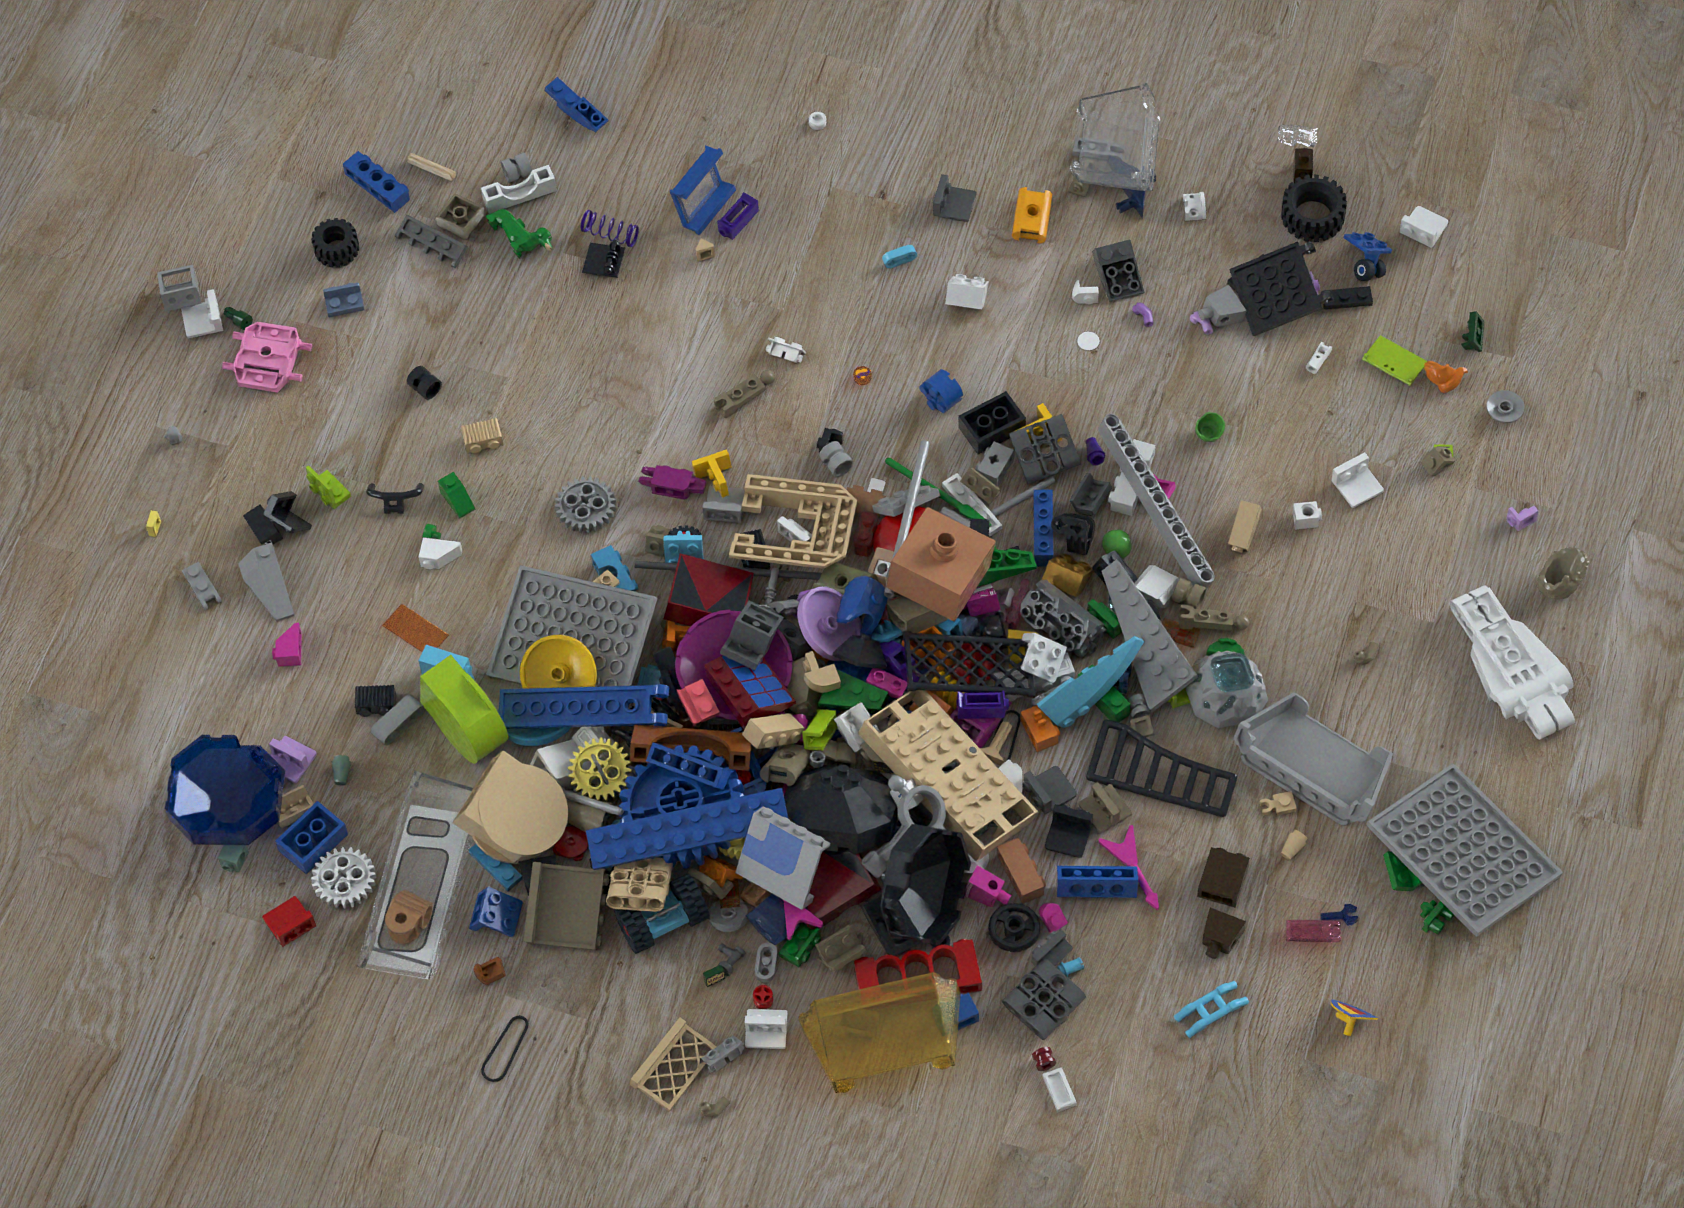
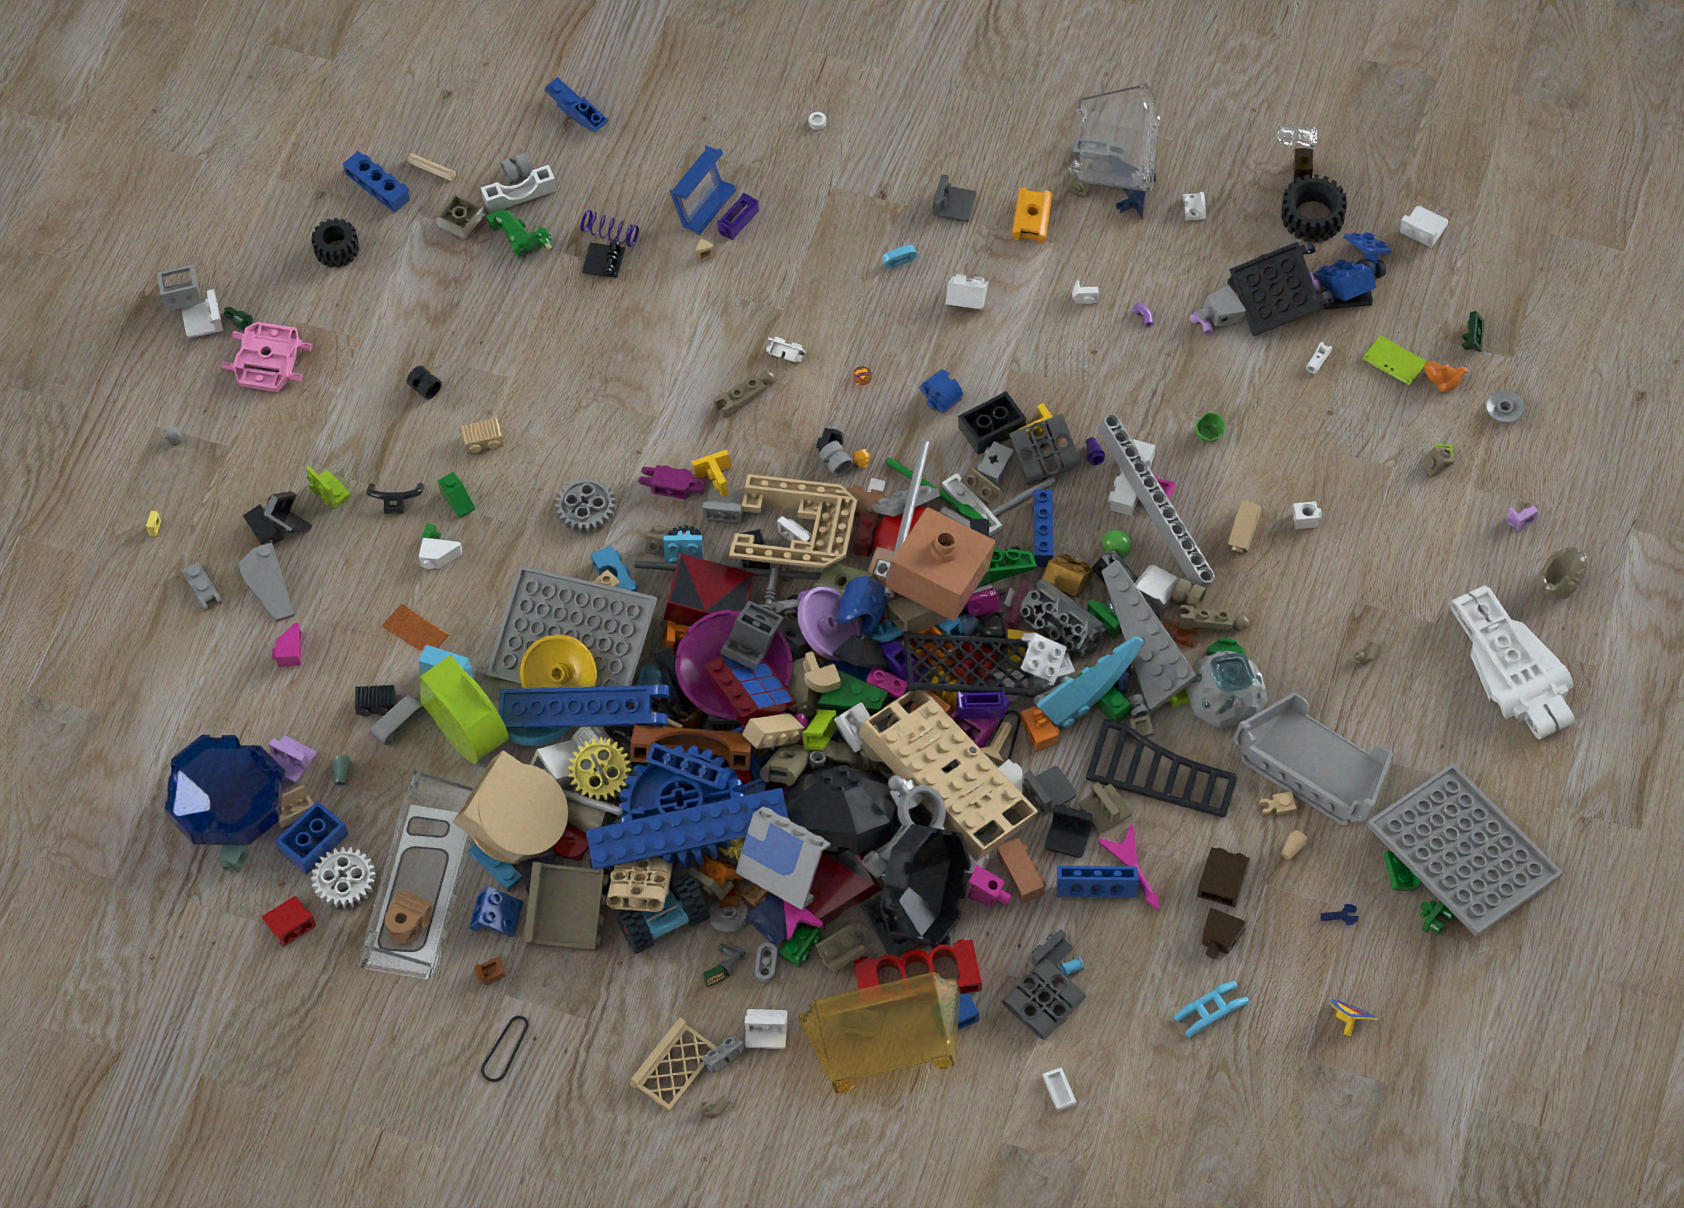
sand blue bracket [323,283,365,317] -> none
dark grey hinge [395,214,468,268] -> none
coral plate [677,679,720,726] -> none
red wheel [753,985,774,1010] -> none
black wheel [988,903,1040,952] -> none
dark red wheel [1032,1047,1056,1071] -> none
dark pink plate [1038,903,1068,933] -> none
black piece [1051,513,1095,555] -> none
dark grey bracket [1070,473,1112,516] -> none
white sticker [1077,332,1100,350] -> none
dark grey slope [1092,239,1144,302] -> none
clear pink hinge [1286,920,1341,943] -> none
white bracket [1332,452,1384,508] -> none
none -> light orange plate [852,449,870,469]
none -> blue slope [1313,259,1377,301]

